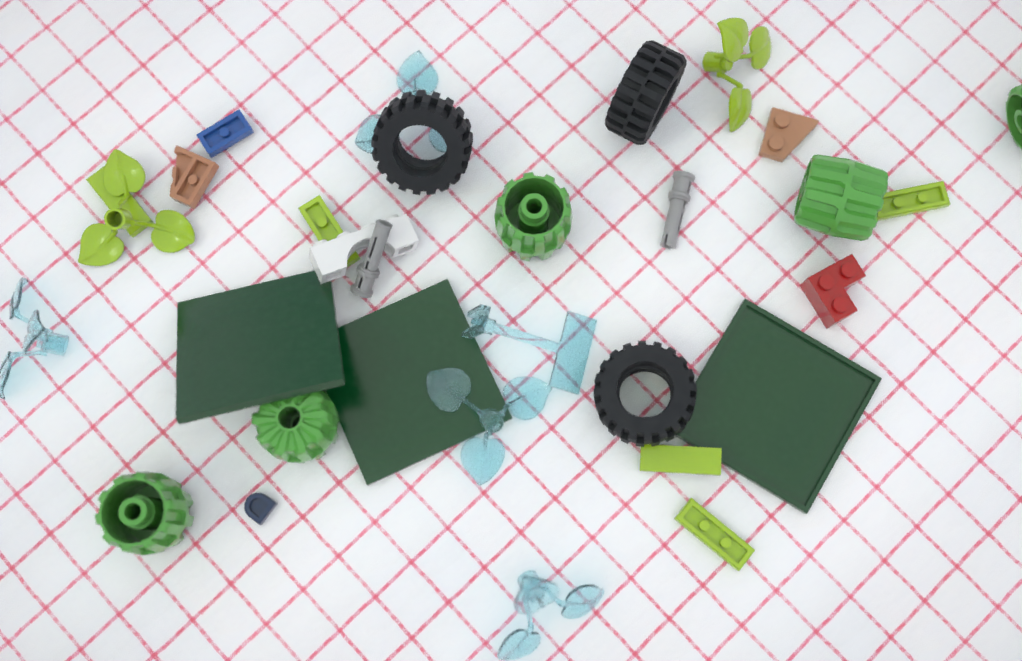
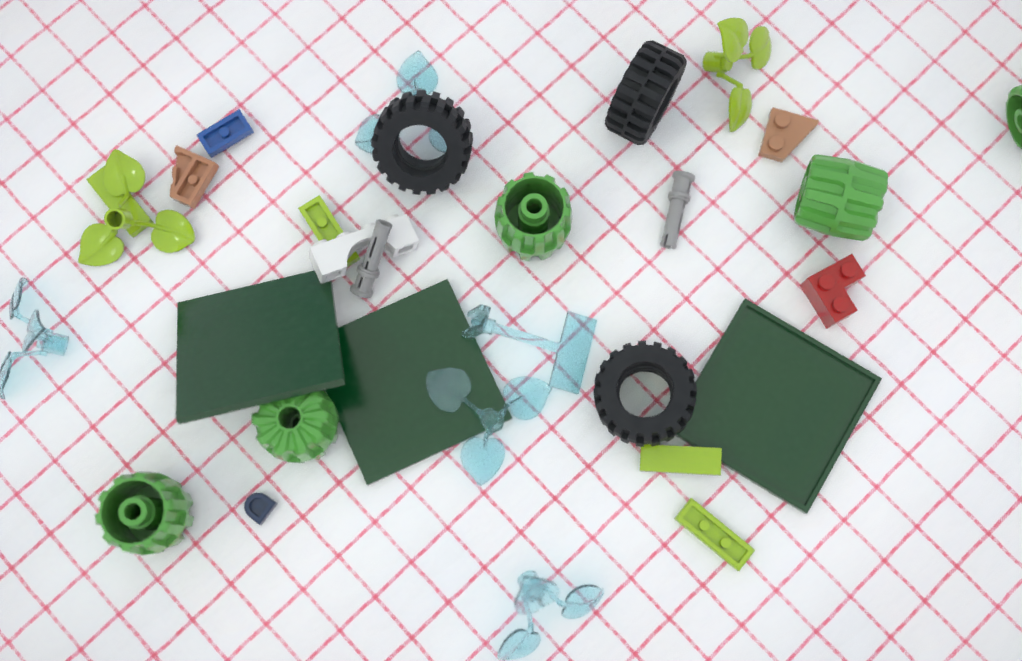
lime tile [878,181,950,221] -> none

